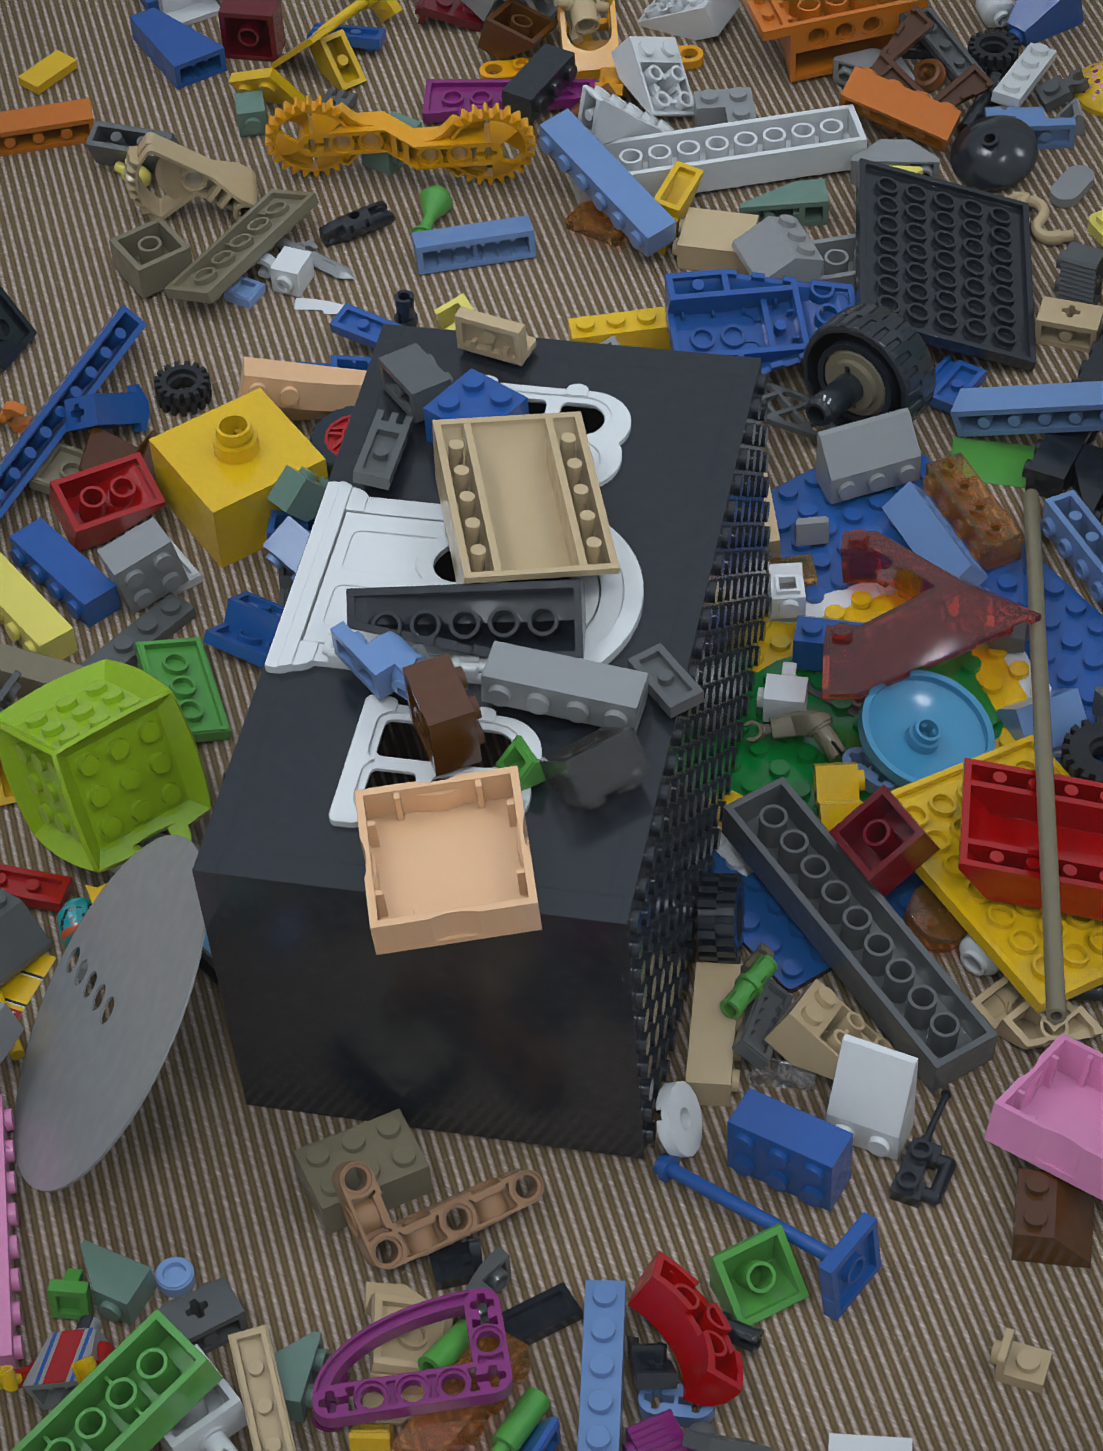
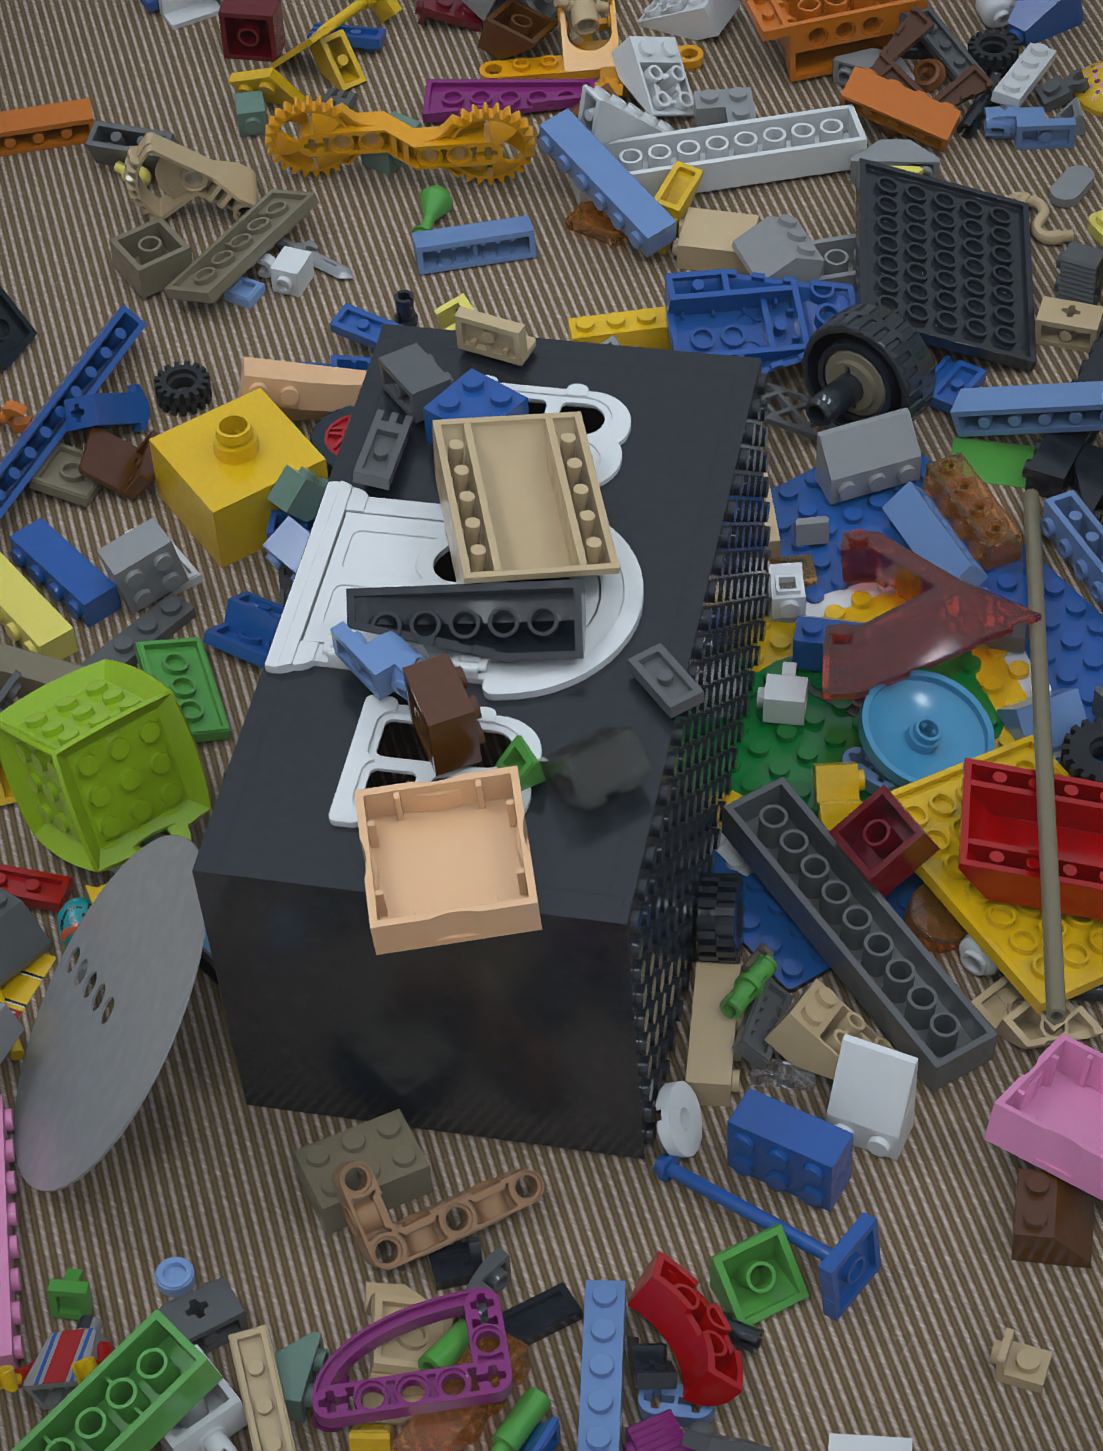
yellow tile [18,50,78,95] -> none
red slope [50,451,166,552] -> none
sand green slope [80,1240,156,1325] -> none
blue slope [129,7,227,90] -> none
white sticker [294,298,344,314] -> none
black hinge [319,200,396,247] -> none
light grey brick [481,641,649,734] -> none
black brick [502,43,577,123] -> none
sand green slope [739,179,829,226] -> none
dark tan arm [744,710,848,762] -> none
black piece [889,1089,957,1209] -> none
black dish [950,115,1038,192] -> none

